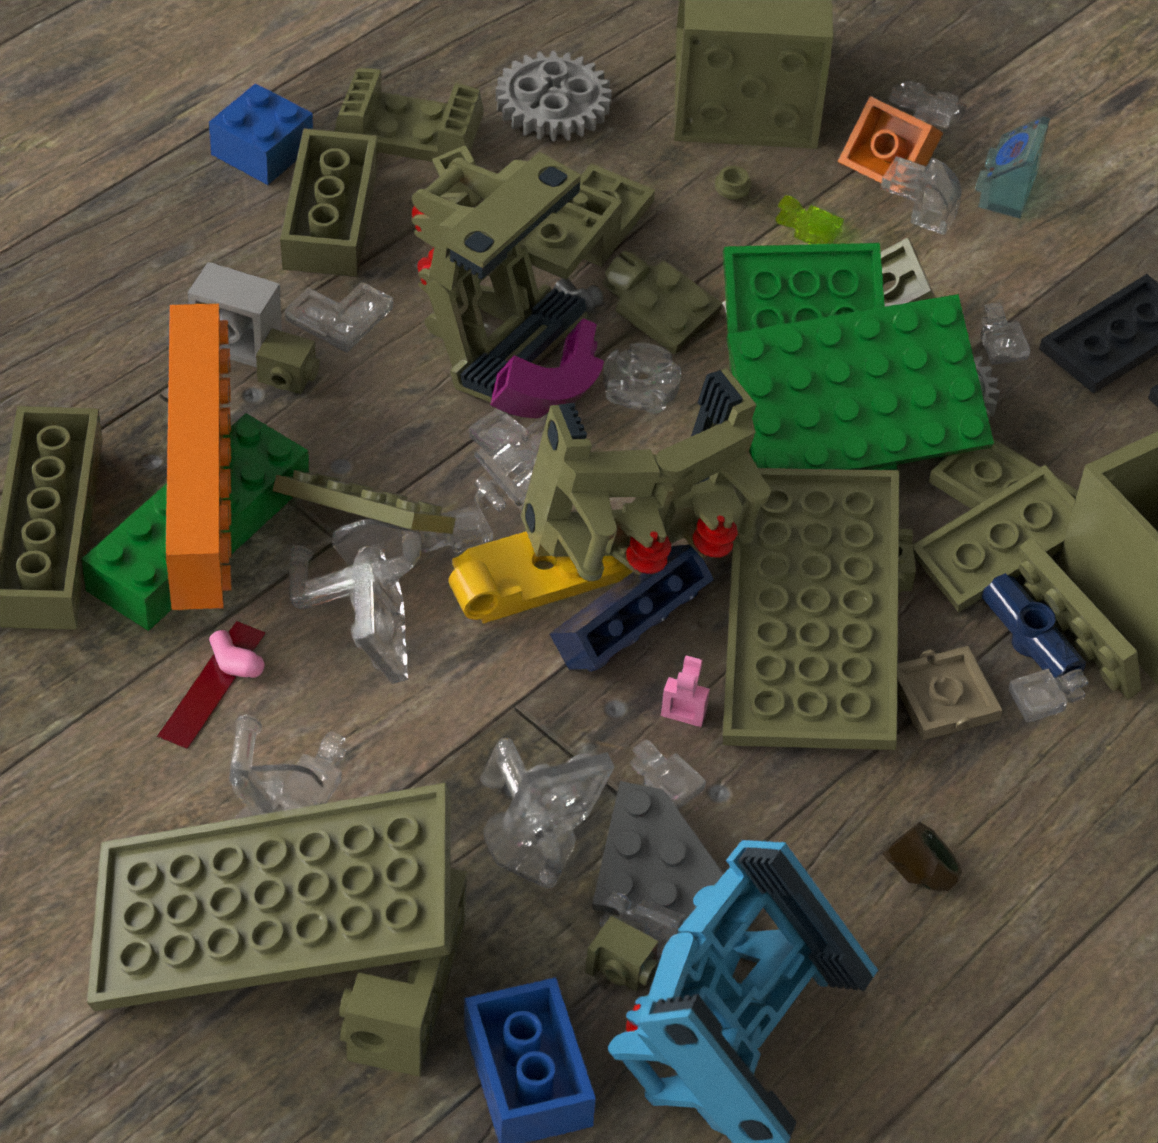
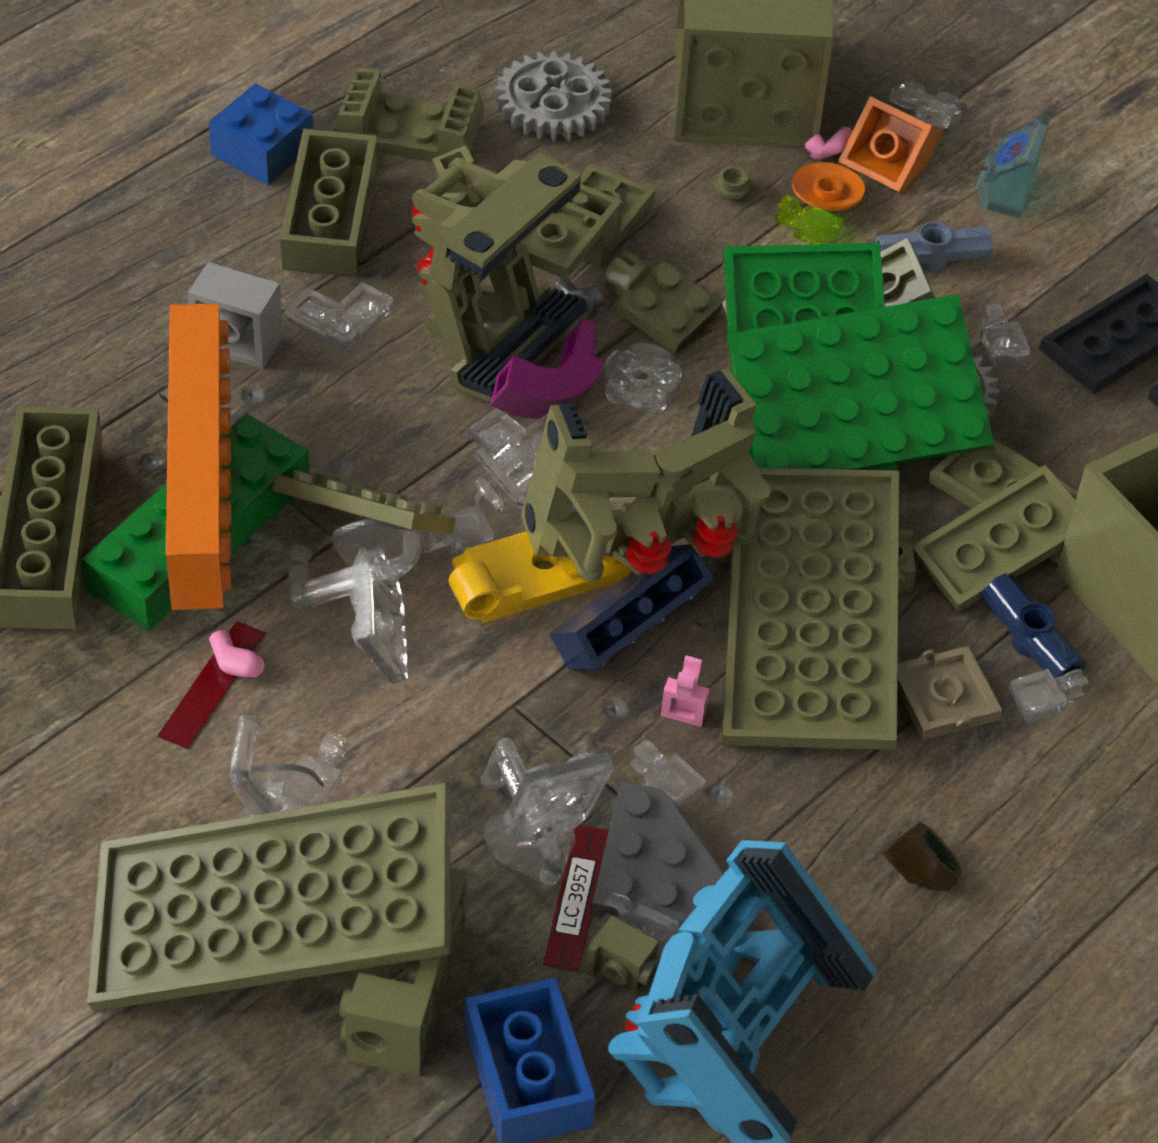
olive brick [256,328,320,394] -> none
clear brick [880,156,962,235] -> none
olive plate [1018,537,1142,700] -> none
none -> sticker [543,824,609,971]
none -> orange dish [792,162,865,211]
none -> bright pink arm [805,127,853,160]
none -> sand blue piece [875,222,992,272]

